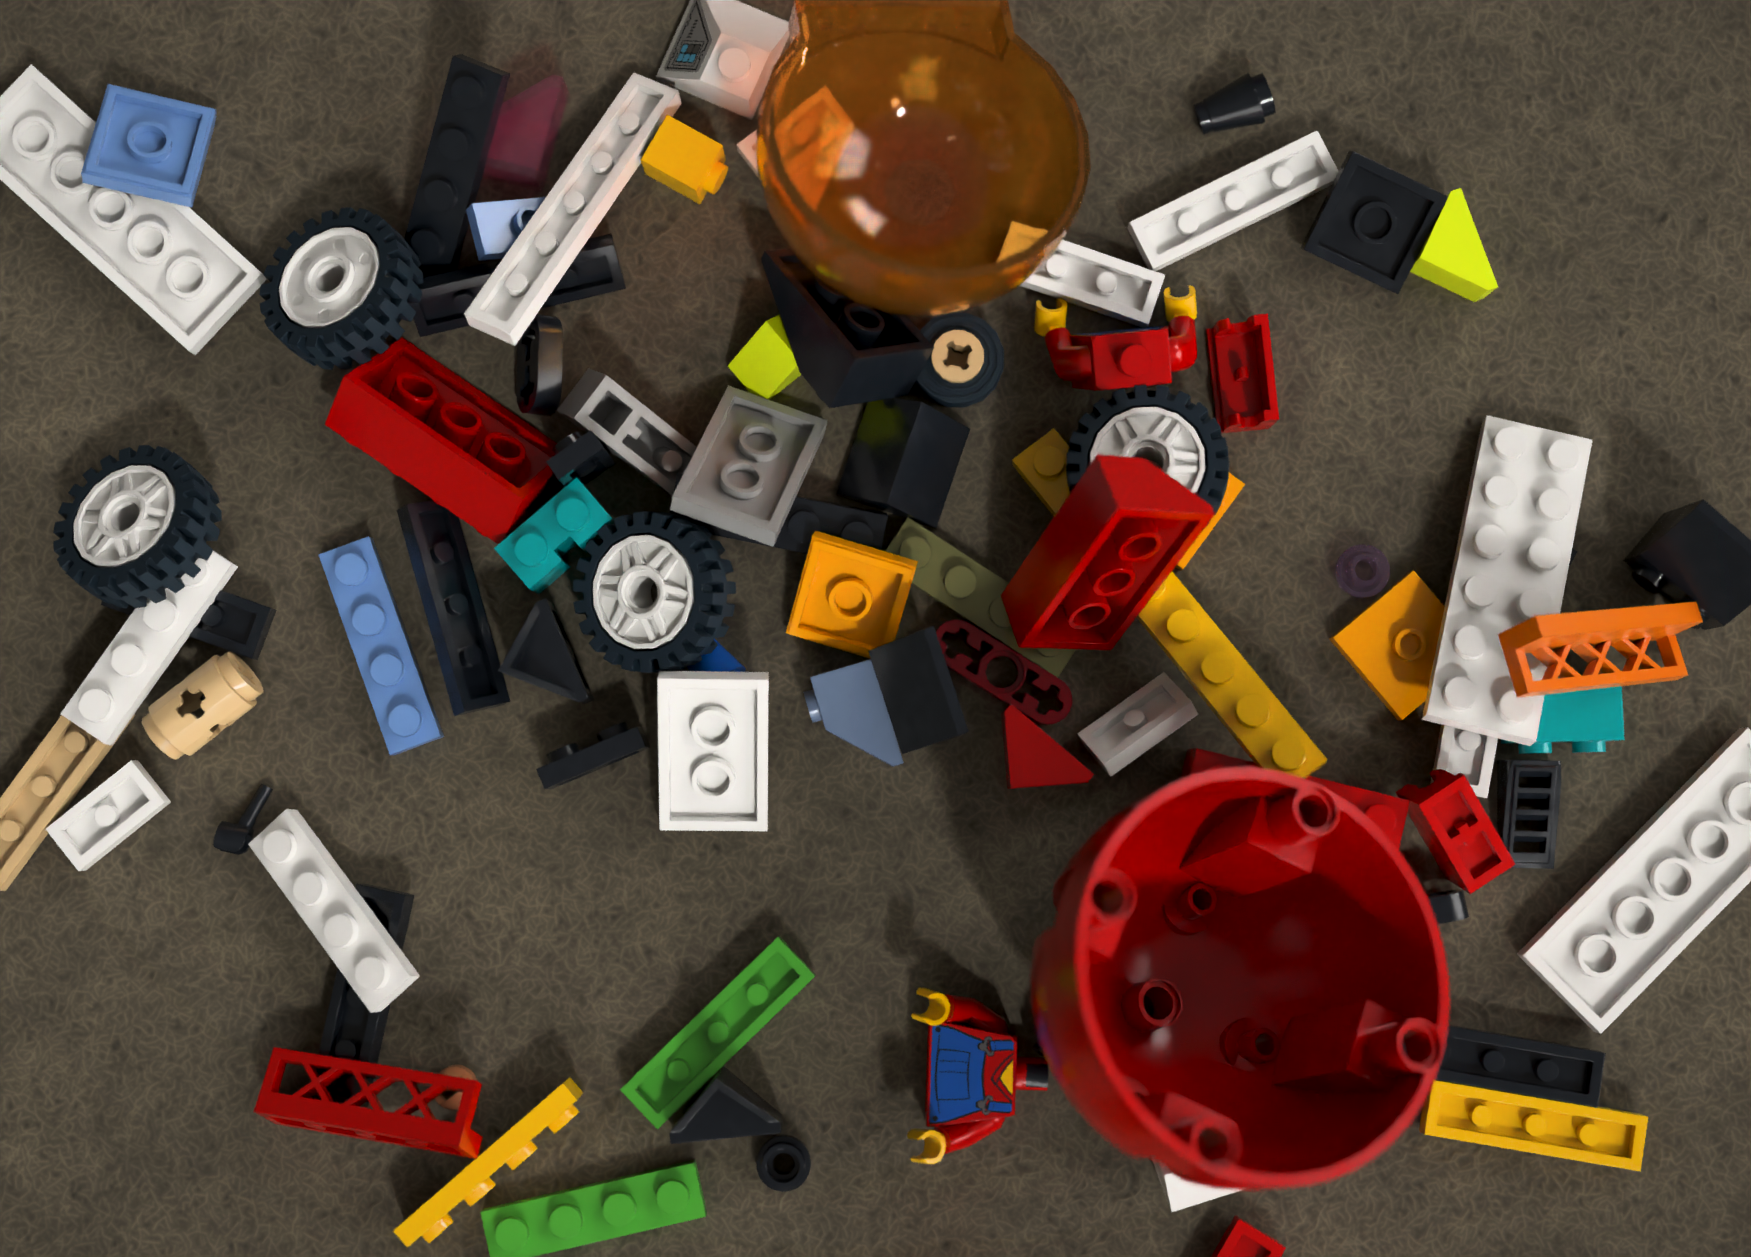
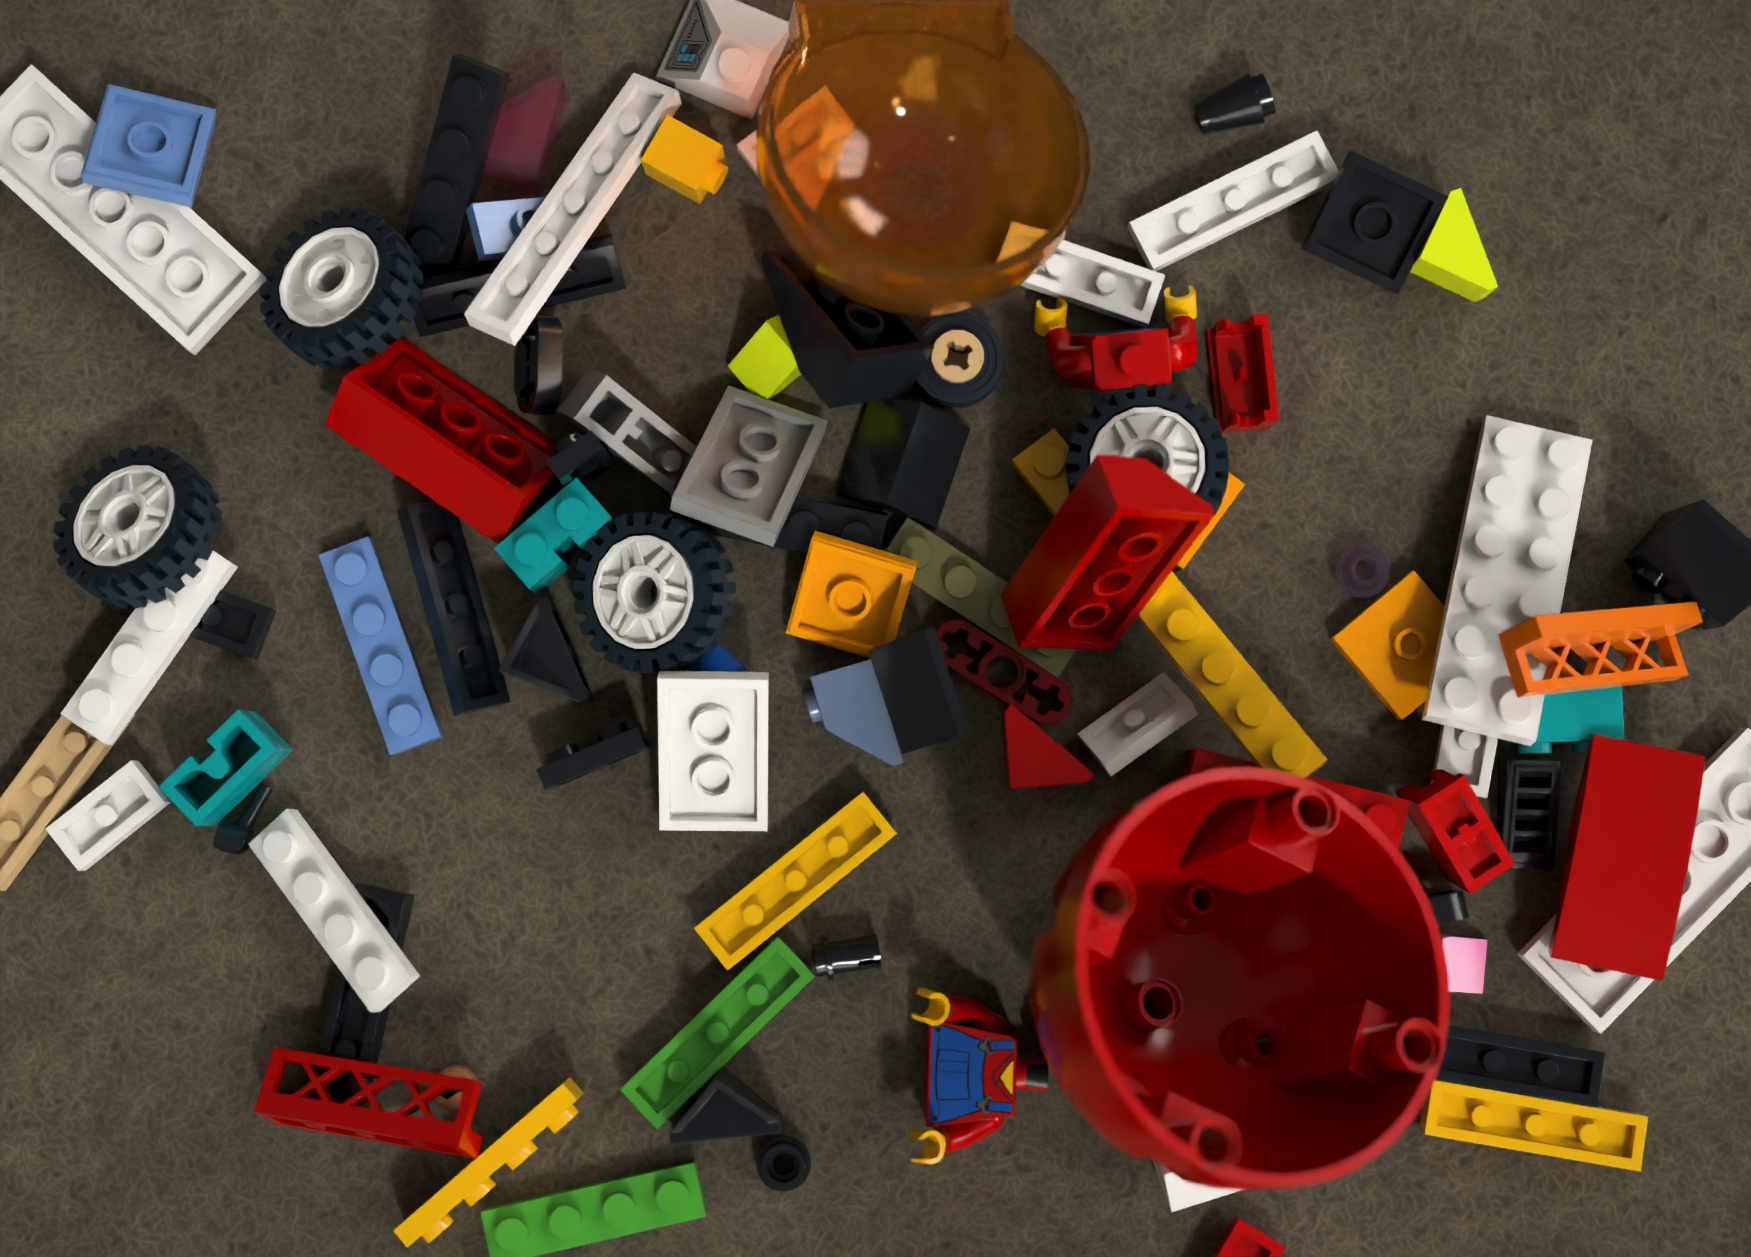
tan piece [142,651,263,760] -> none
none -> teal brick [158,709,293,826]
none -> yellow plate [694,792,897,971]
none -> black pin [812,934,881,981]
none -> bright pink slope [1440,934,1488,994]
none -> red slope [1548,733,1706,981]

